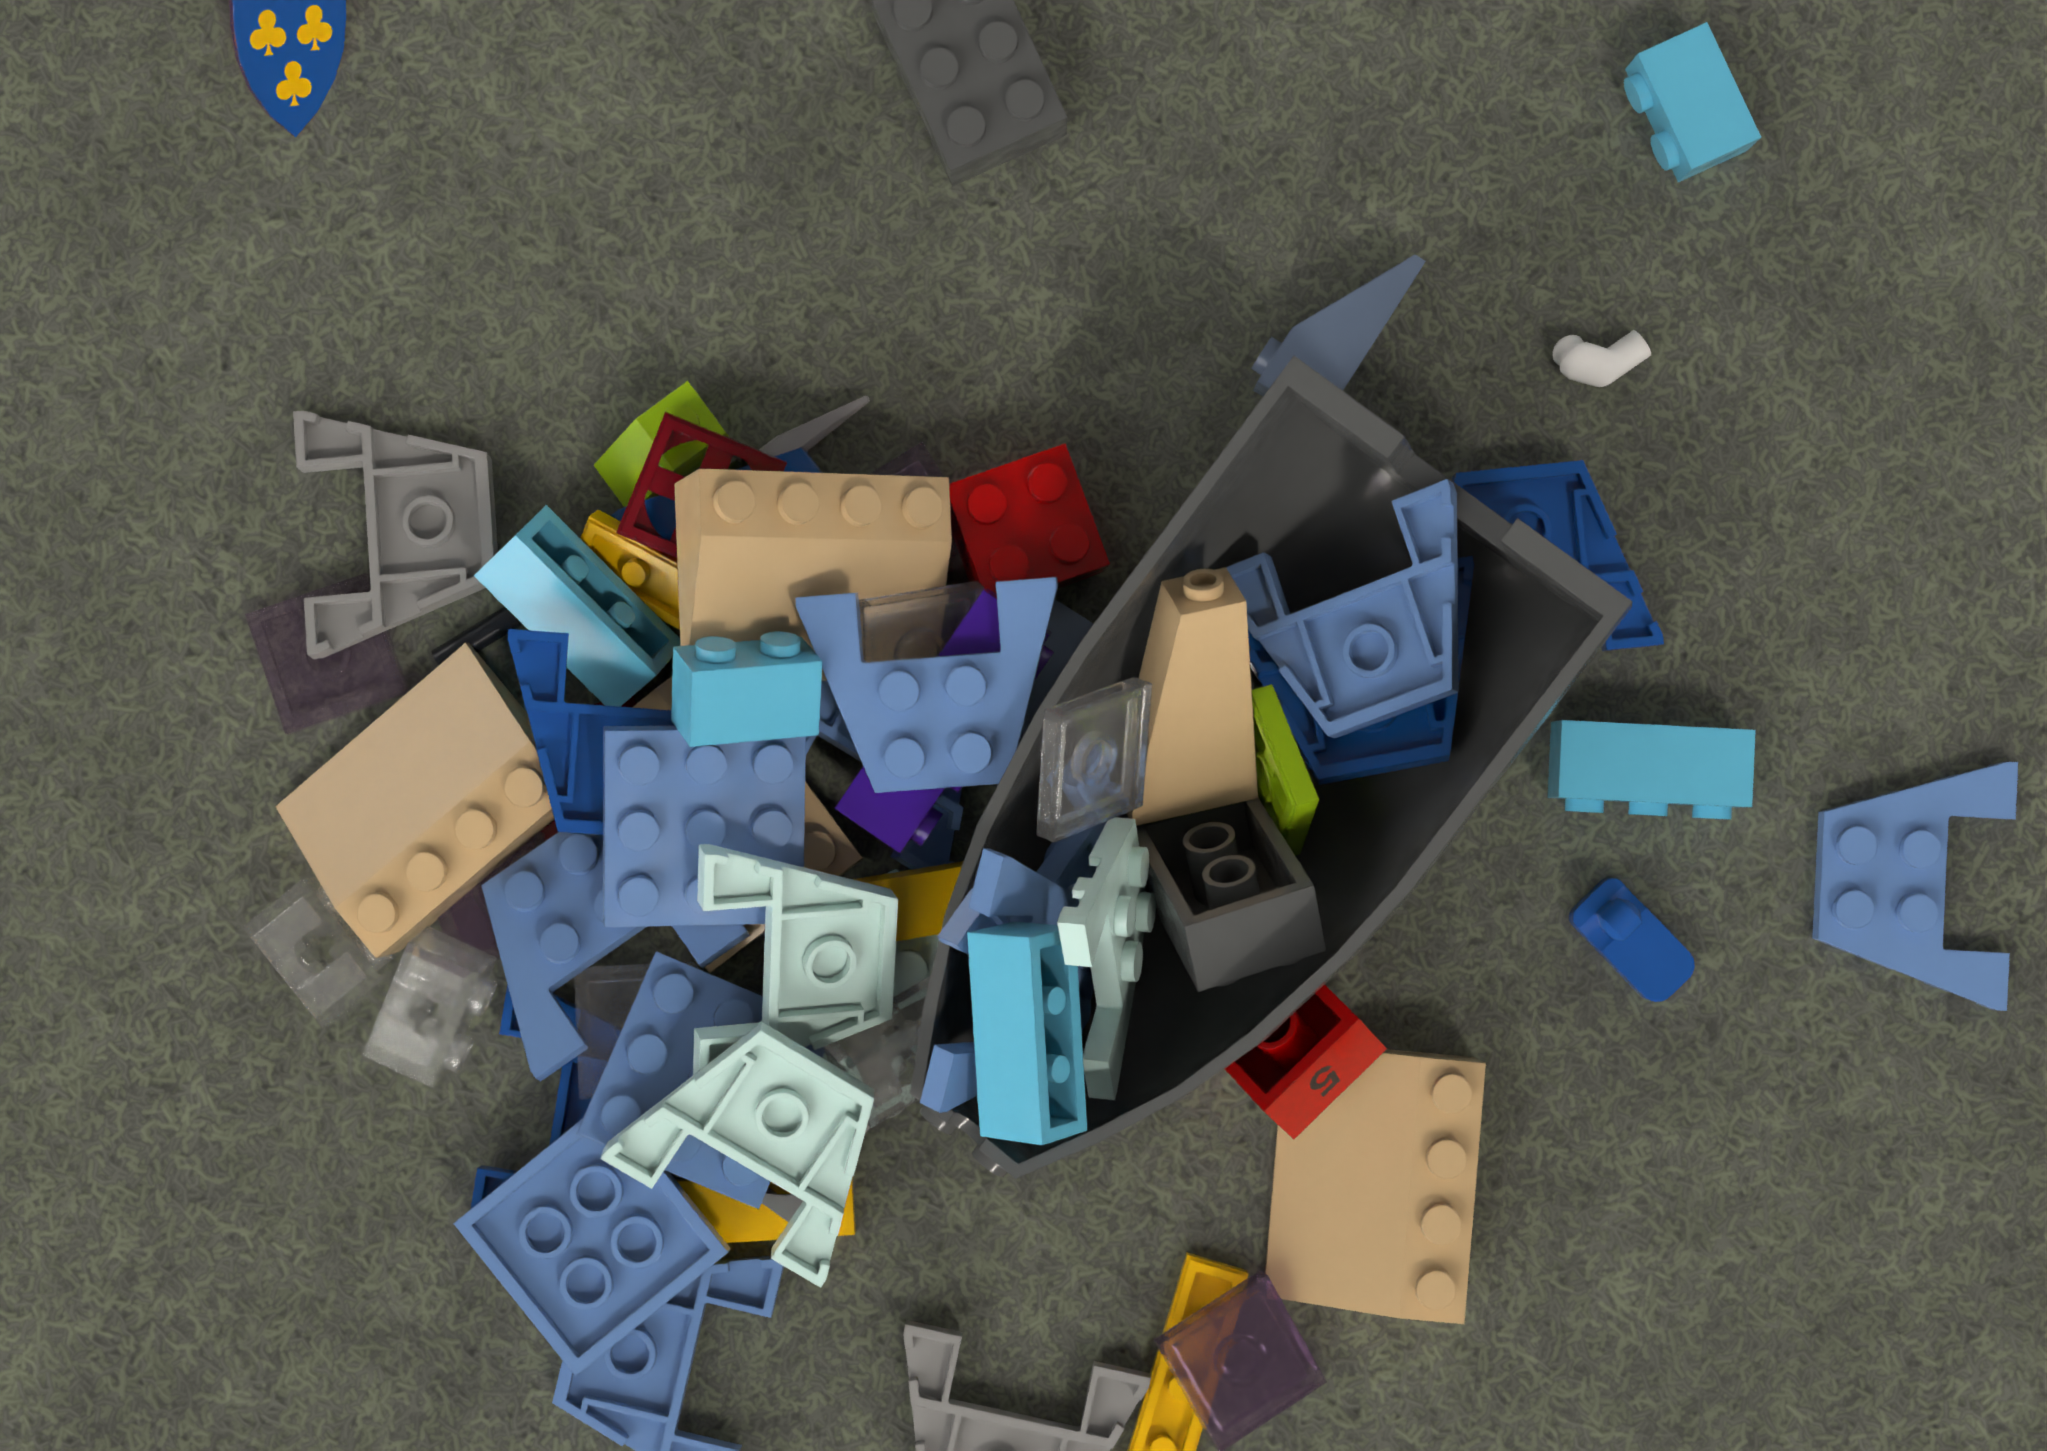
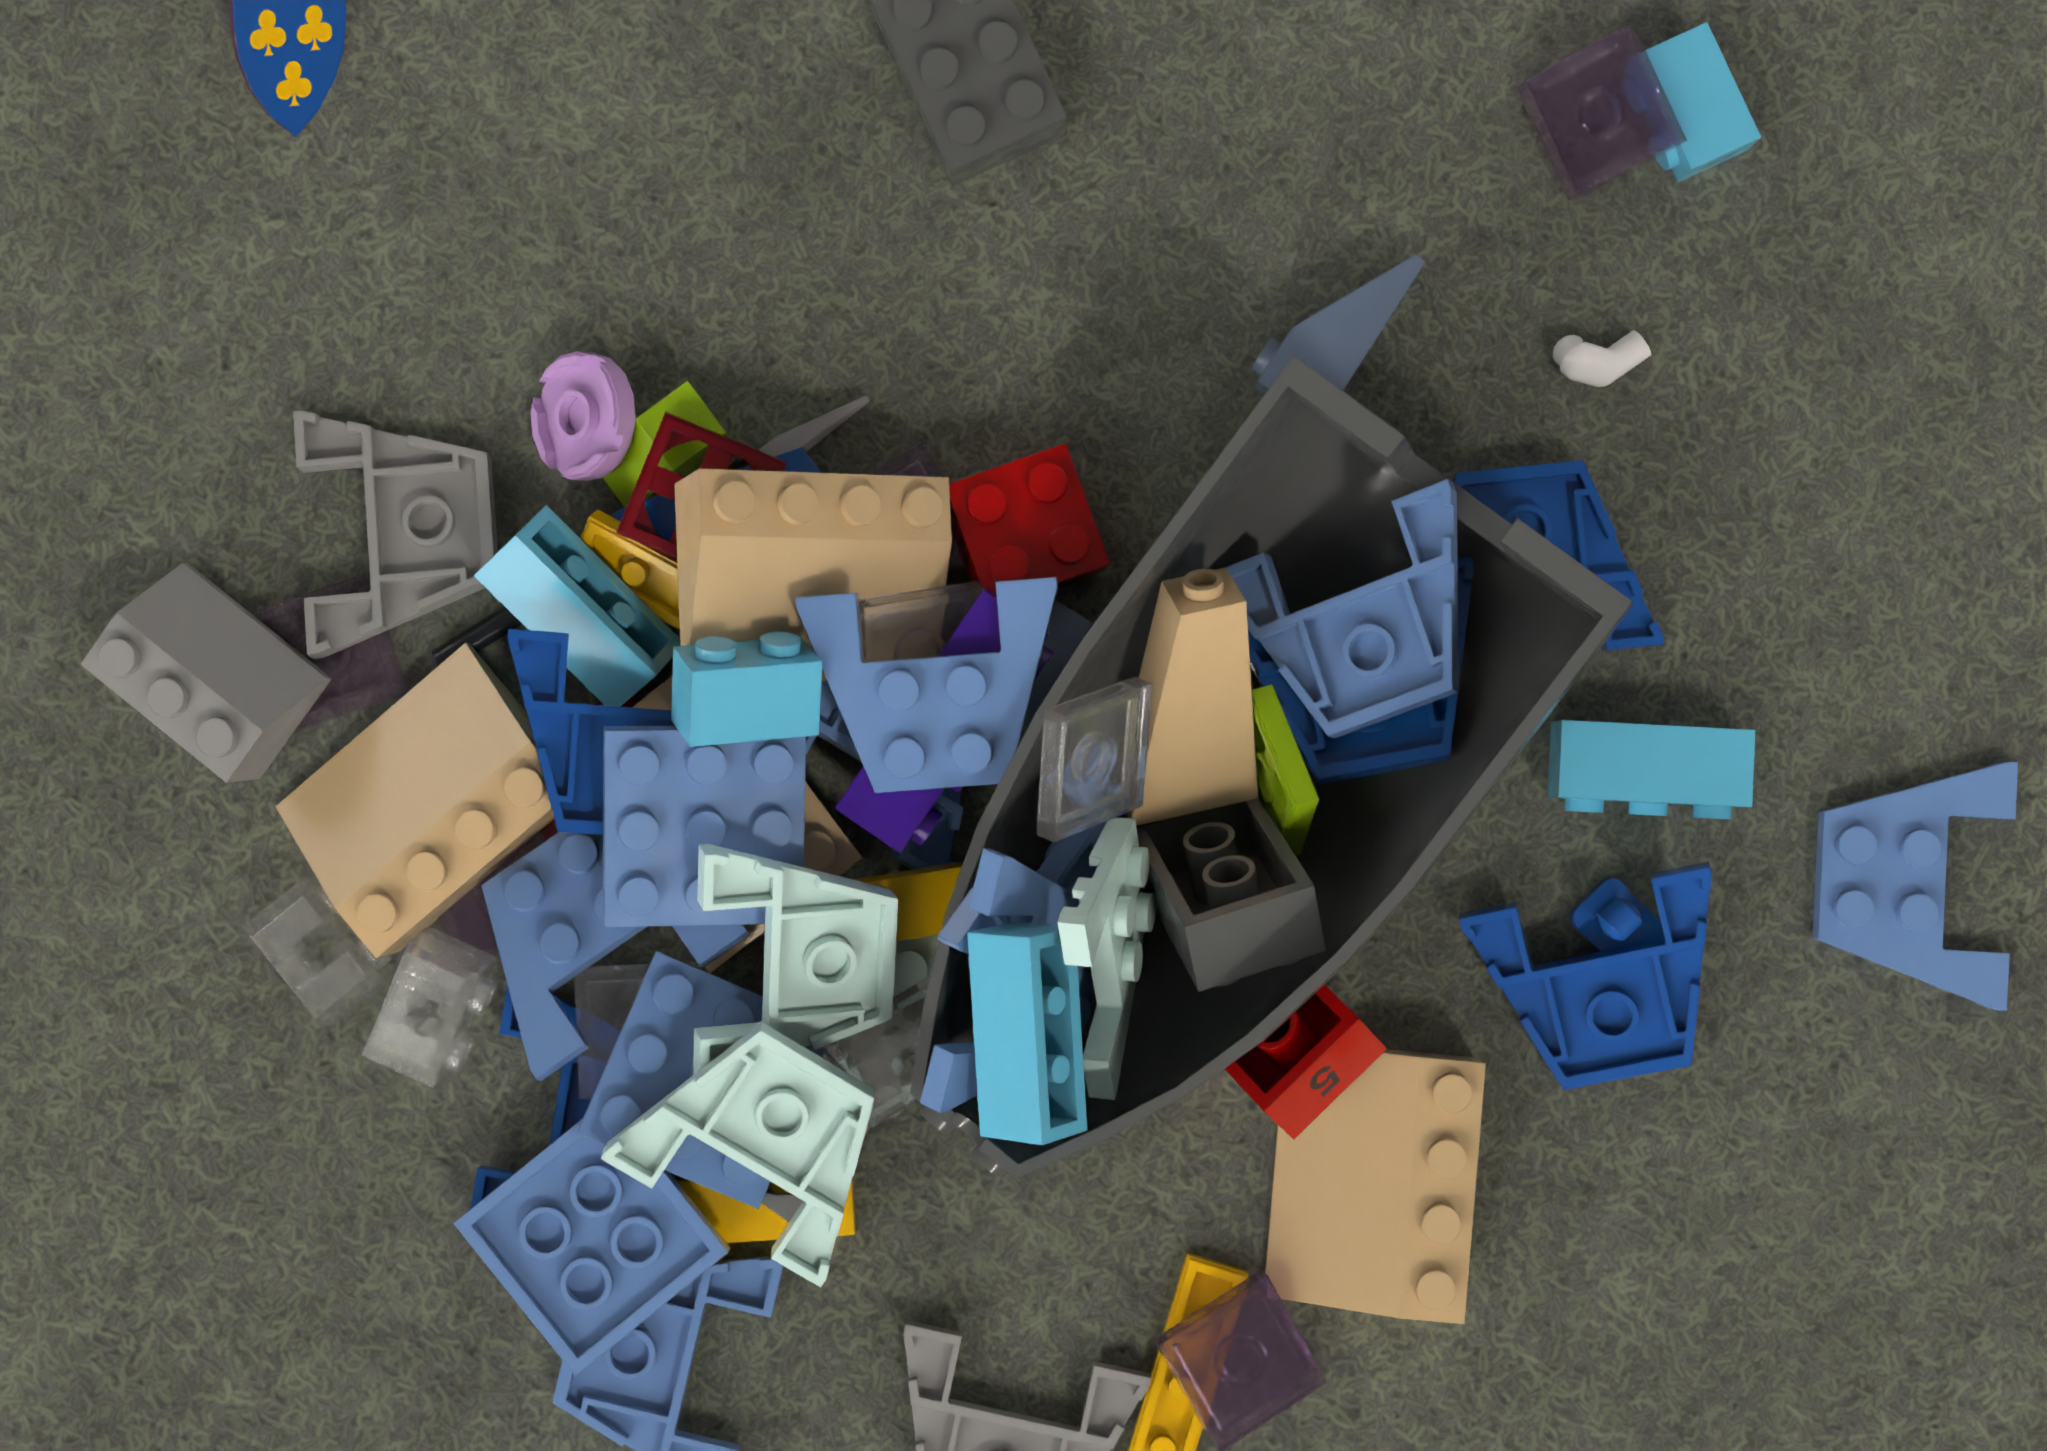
none -> light grey slope [81,563,332,783]
none -> lavender tile [531,351,636,481]
none -> blue wing [1459,861,1712,1090]
none -> clear purple tile [1516,24,1687,201]

